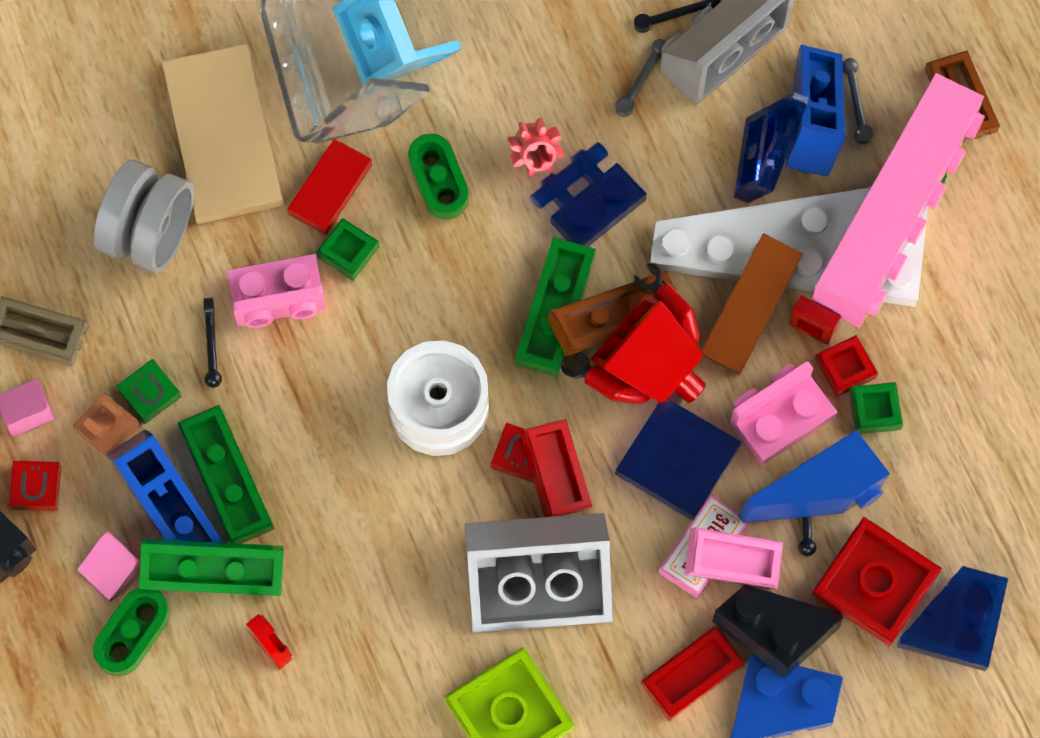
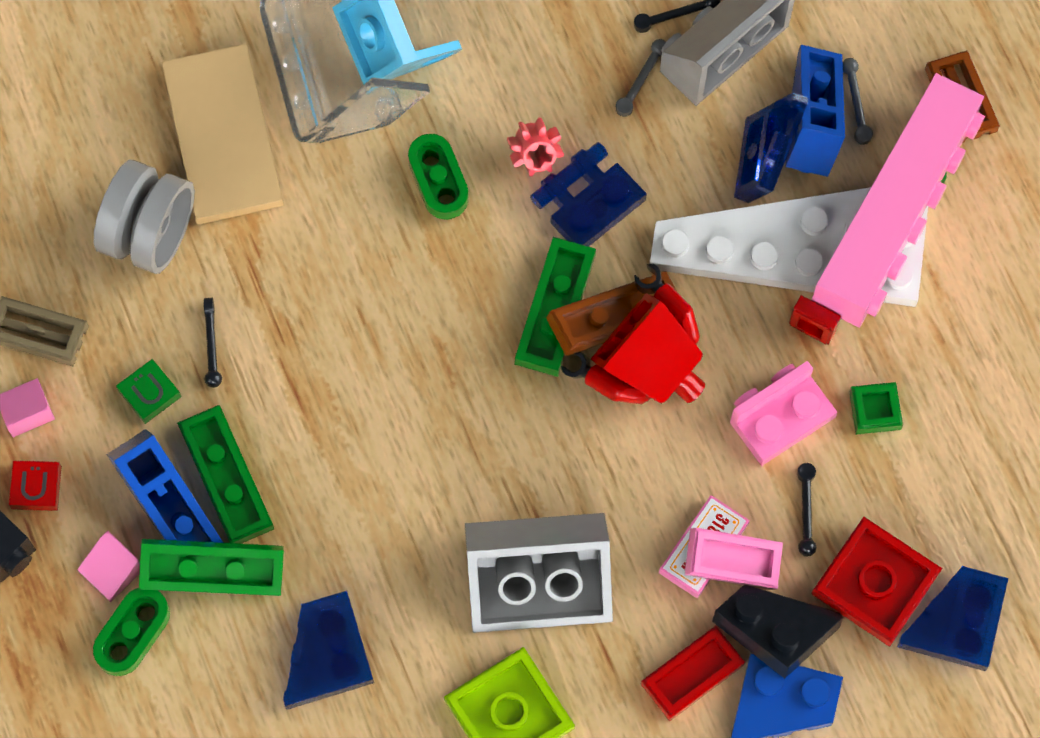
nougat tile [73,392,140,459] -> none
bright pink bracket [227,254,326,328] -> none
red tile [246,614,292,670] -> none
red tile [287,139,372,235] -> none
green tile [316,218,379,281] -> none
white wheel [387,340,489,456] -> none
red tile [491,423,534,483] -> none
red tile [519,419,592,517] -> none
clear blue tile [615,399,742,521] -> none
dark orange tile [701,233,803,375] -> none
blue slope [738,430,890,523] -> none
red tile [815,335,878,397] -> none
none -> clear blue wing [283,591,374,710]

